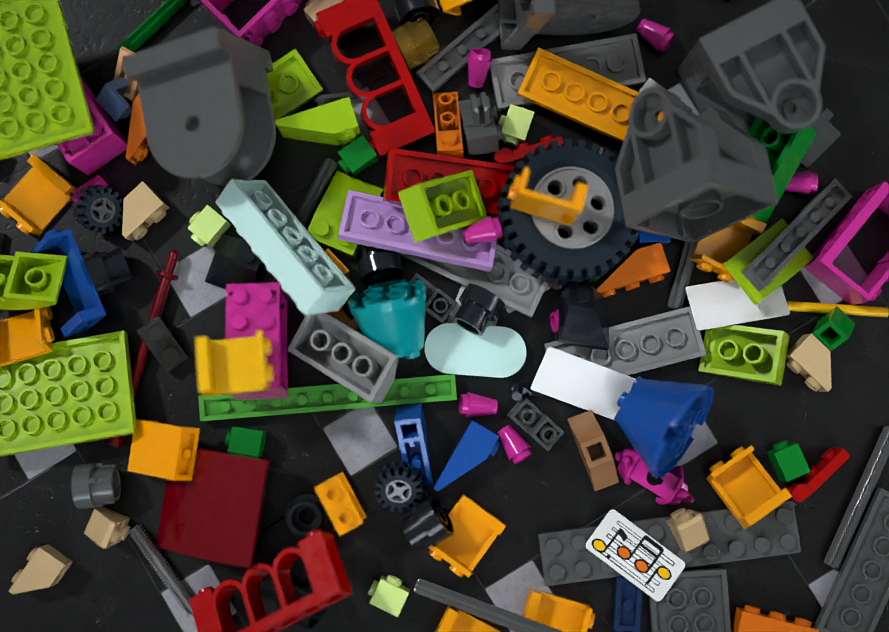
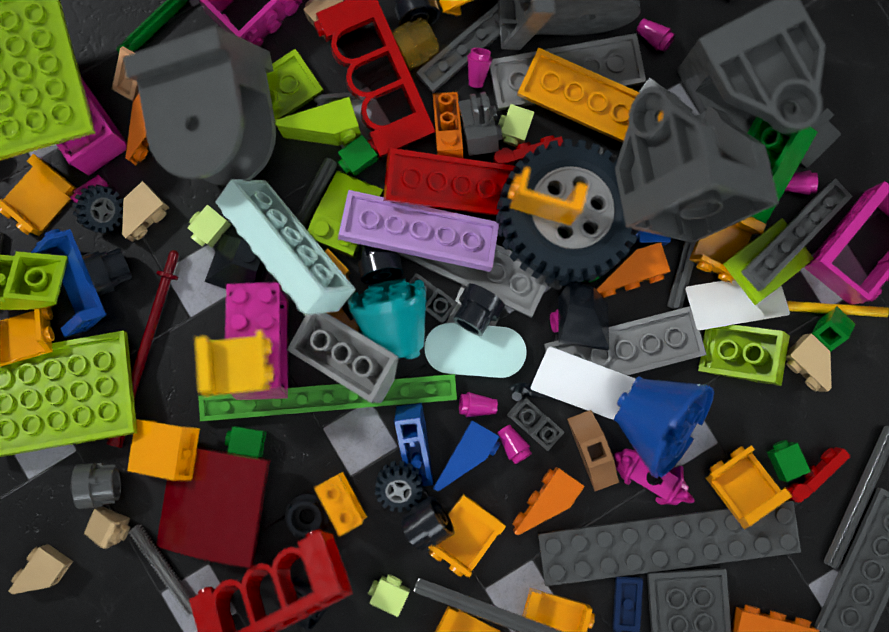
medium blue panel [96,77,132,122] -> none
pearl dark grey plate [136,316,188,373] -> none
lime slope [398,170,488,243] -> none
dark pink cone [462,216,502,244] -> none
sticker [586,509,685,601] -> none
tan slope [666,508,709,552] -> none
none -> orange slope [512,467,584,535]

